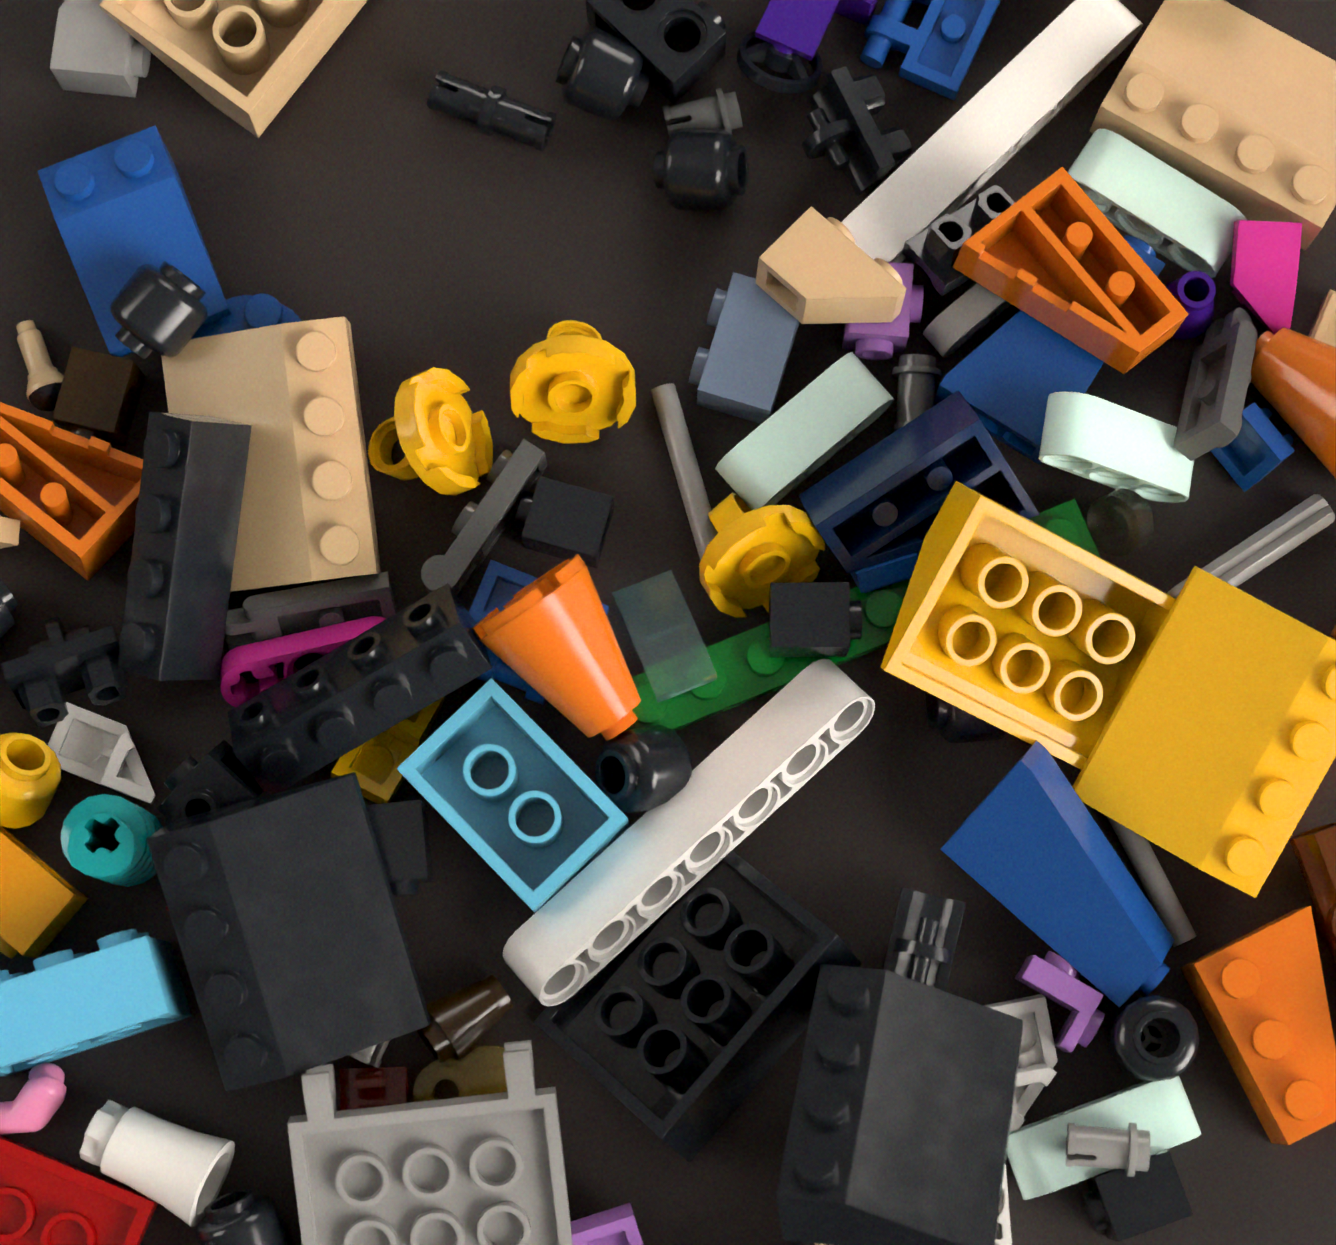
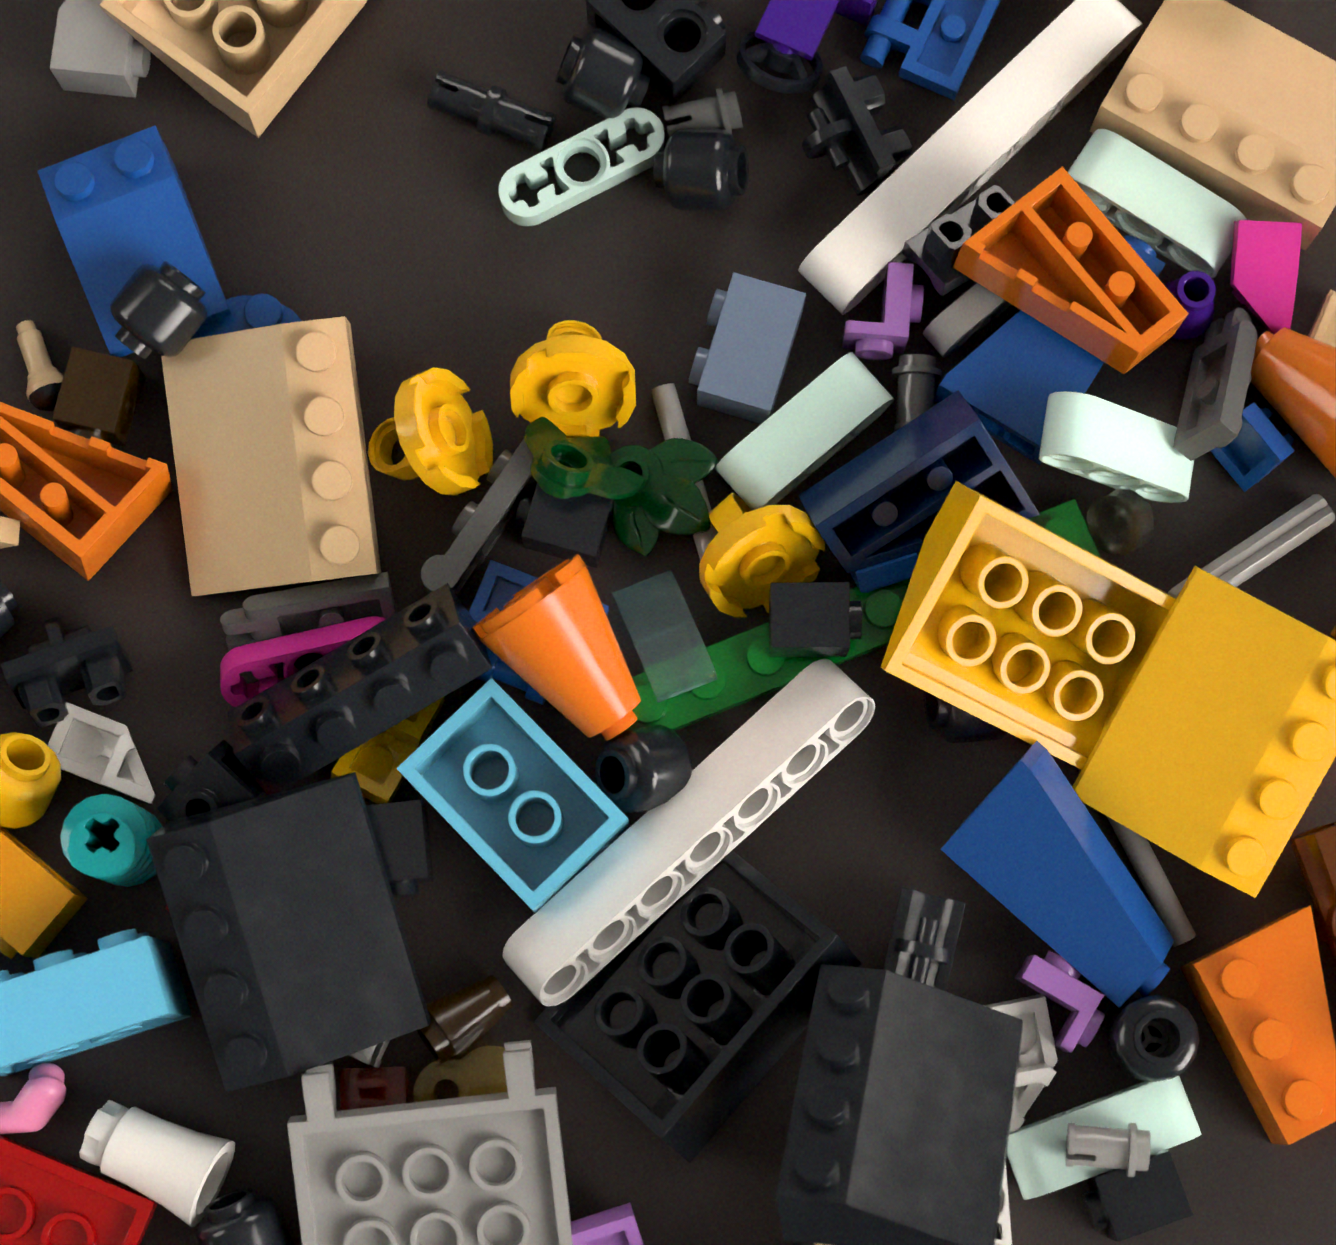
black brick [117,412,252,681] -> none
tan slope [755,206,907,324] -> none
none -> light aqua beam [499,108,665,226]
none -> dark green plate [524,417,644,499]
none -> dark green plate [611,438,718,557]

